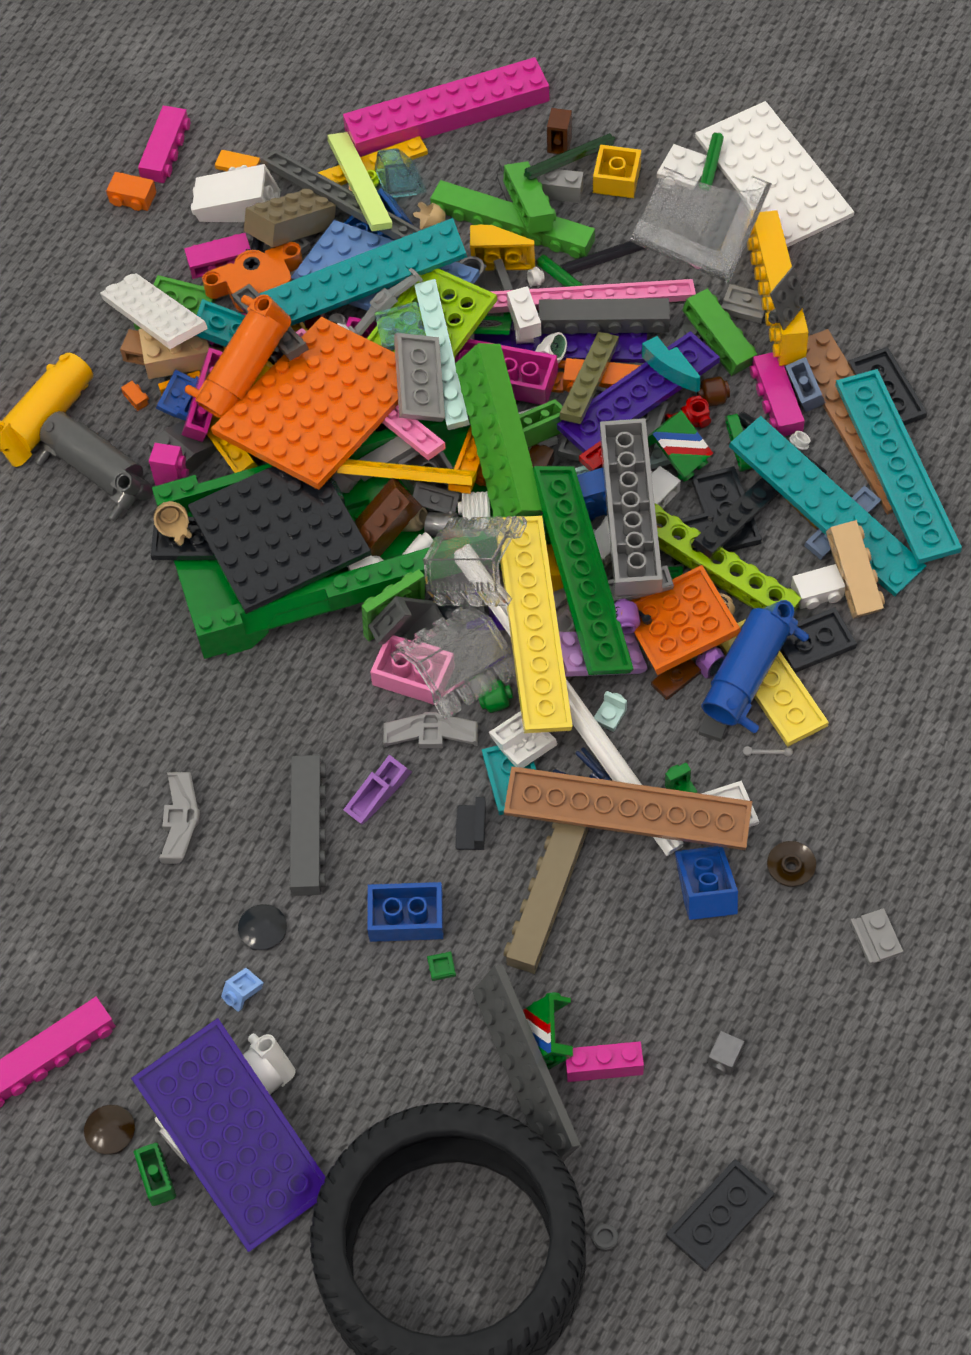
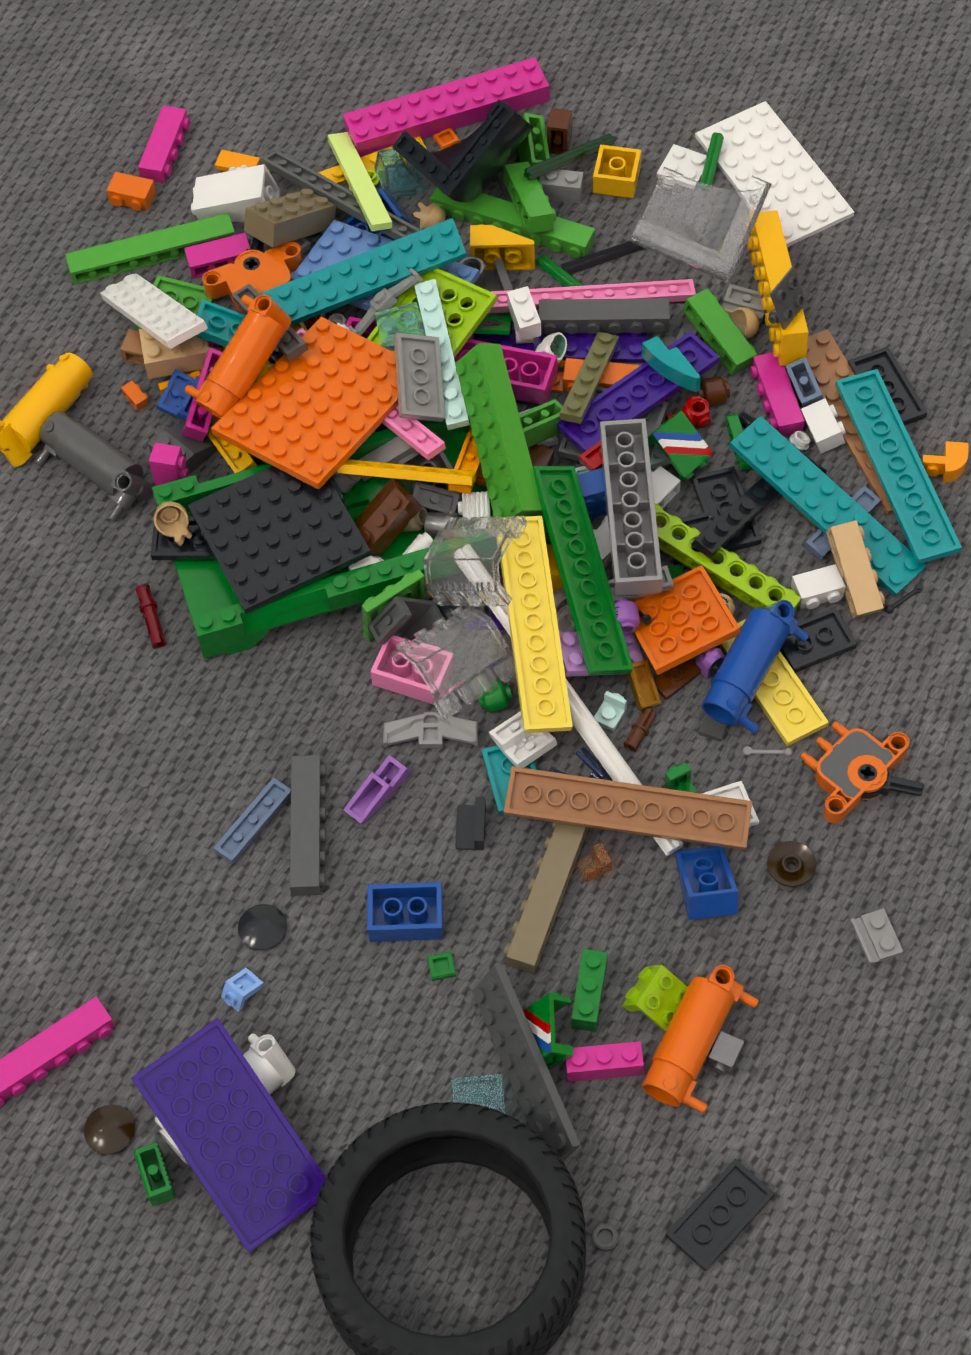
light grey plate [159,772,200,864] -> none
white plate [527,267,545,288] -> none
none -> bright green brick [65,213,235,285]
none -> dark red pin [135,584,167,649]
none -> sand blue plate [213,777,291,864]
none -> black panel [392,99,534,202]
none -> orange tile [433,128,461,150]
none -> clear light blue plate [451,1074,505,1113]
none -> bright green brick [518,113,550,180]
none -> green brick [571,949,608,1032]
none -> clear orange panel [576,842,612,883]
none -> lime bracket [622,965,688,1031]
none -> reddish brown axle [623,708,656,752]
none -> pearl gold tile [627,660,662,711]
none -> orange piece [641,965,759,1113]
none -> tan piece [724,307,759,340]
none -> piece [800,722,924,823]
none -> white brick [801,398,846,454]
none -> black hinge [885,584,923,614]
none -> light orange brick [921,441,969,482]

